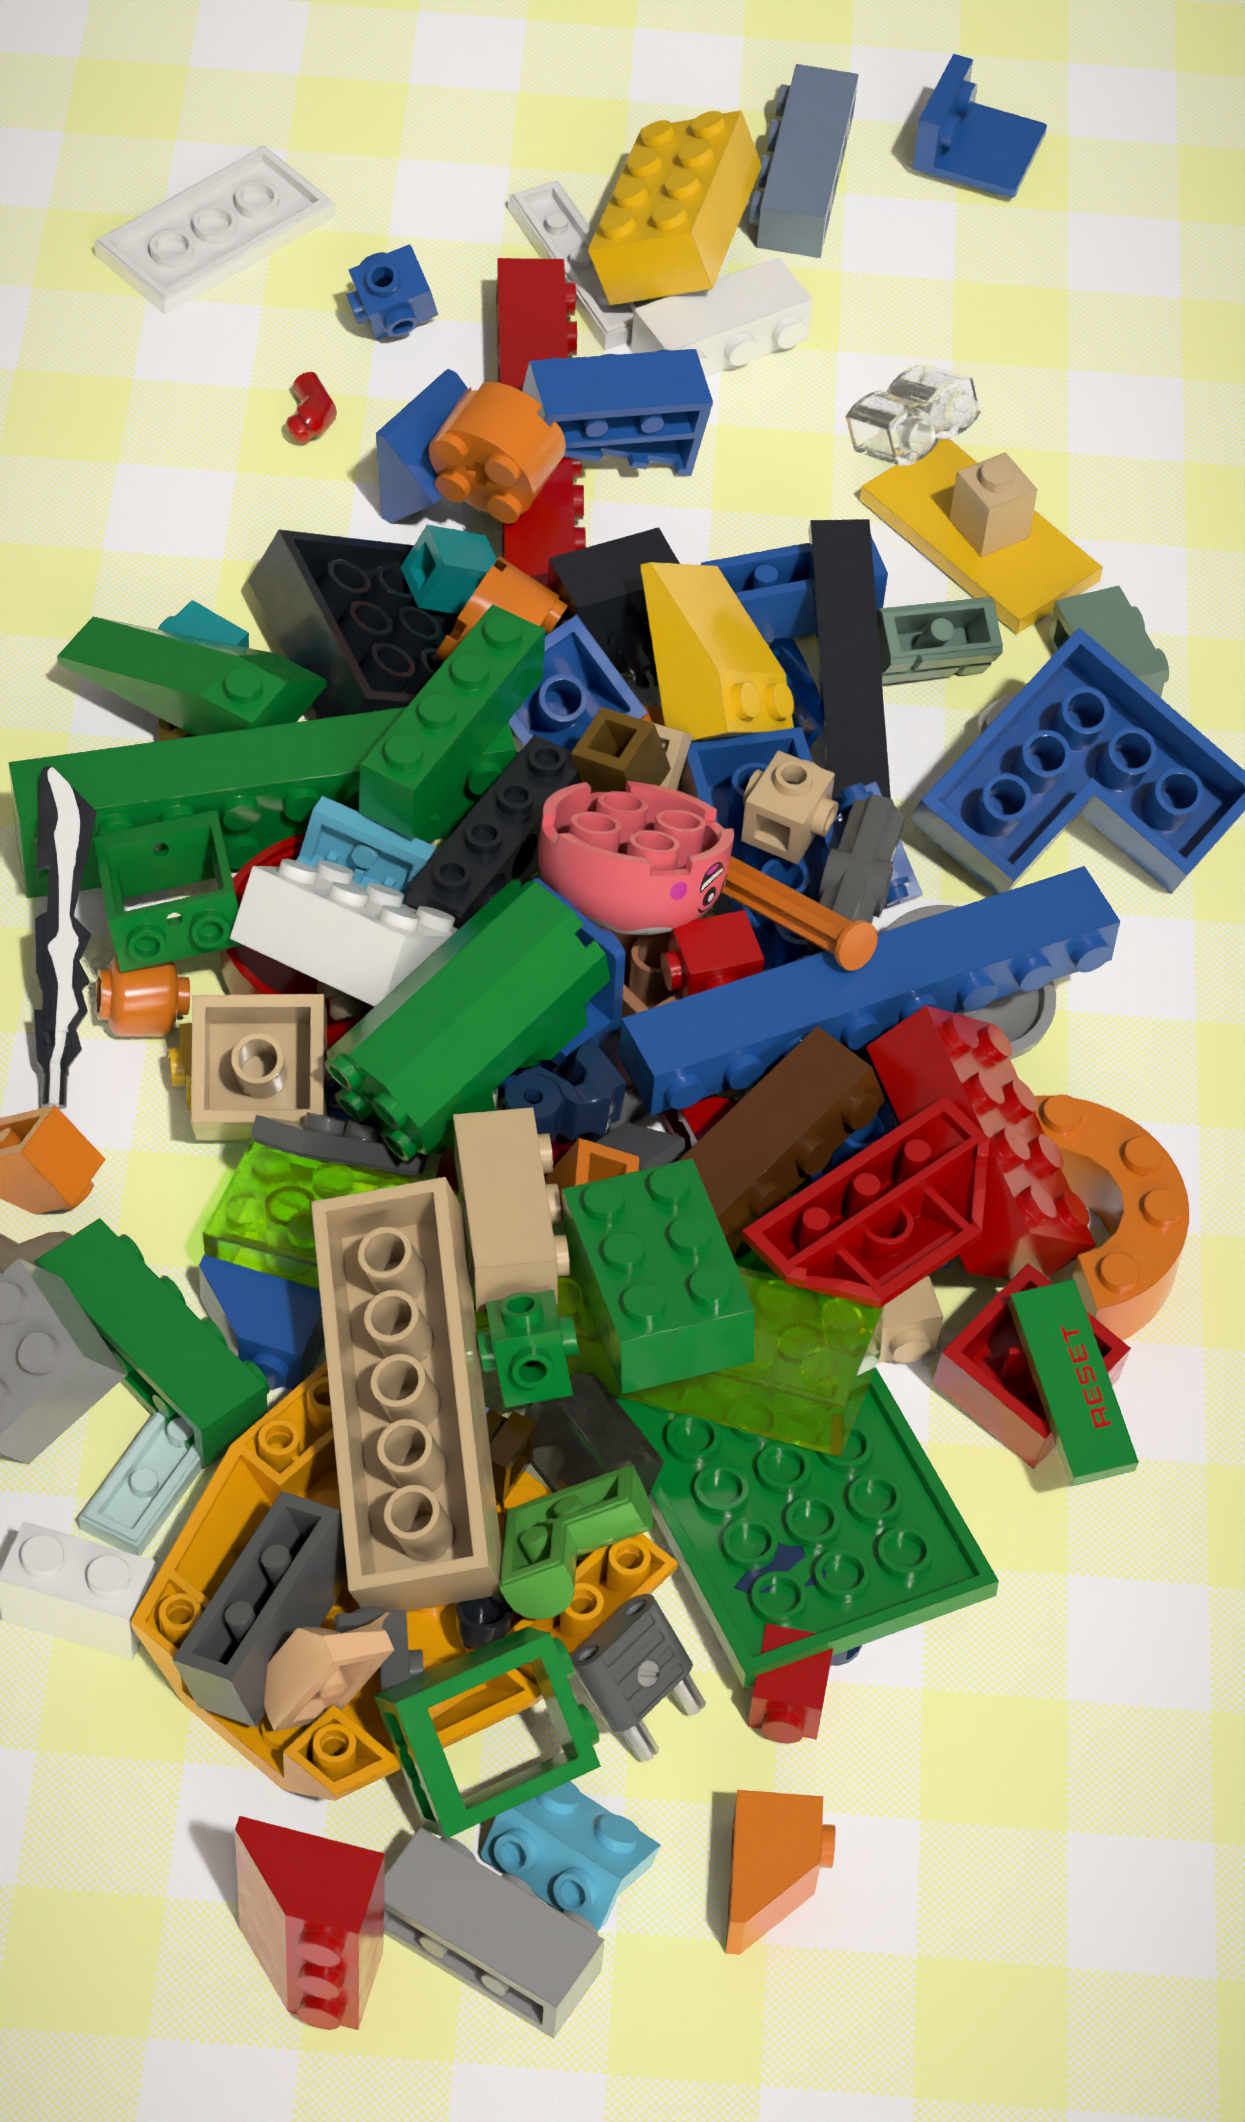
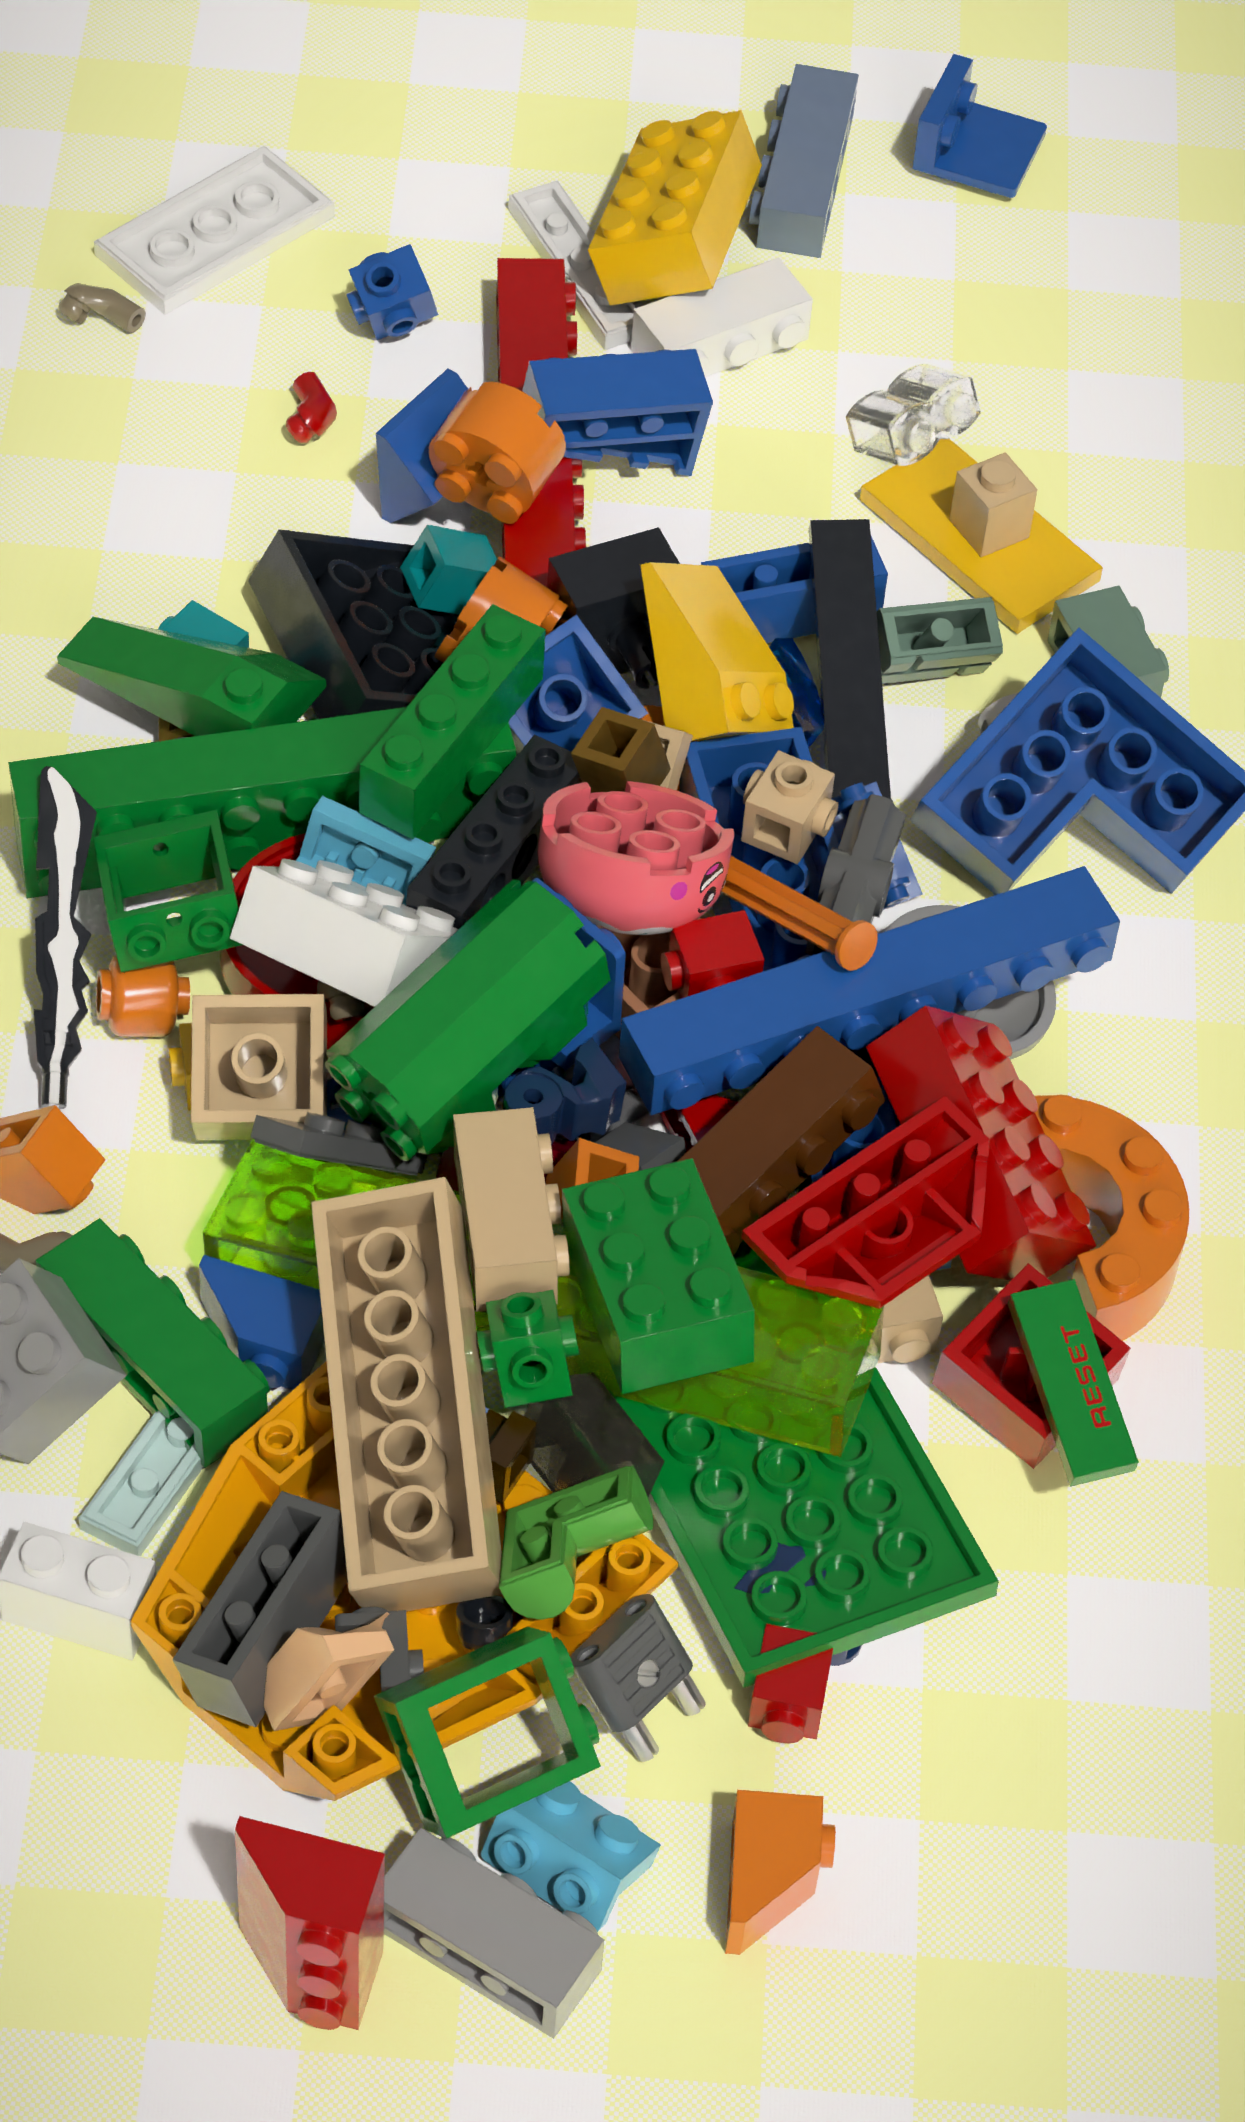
none -> dark tan arm [58,283,146,333]

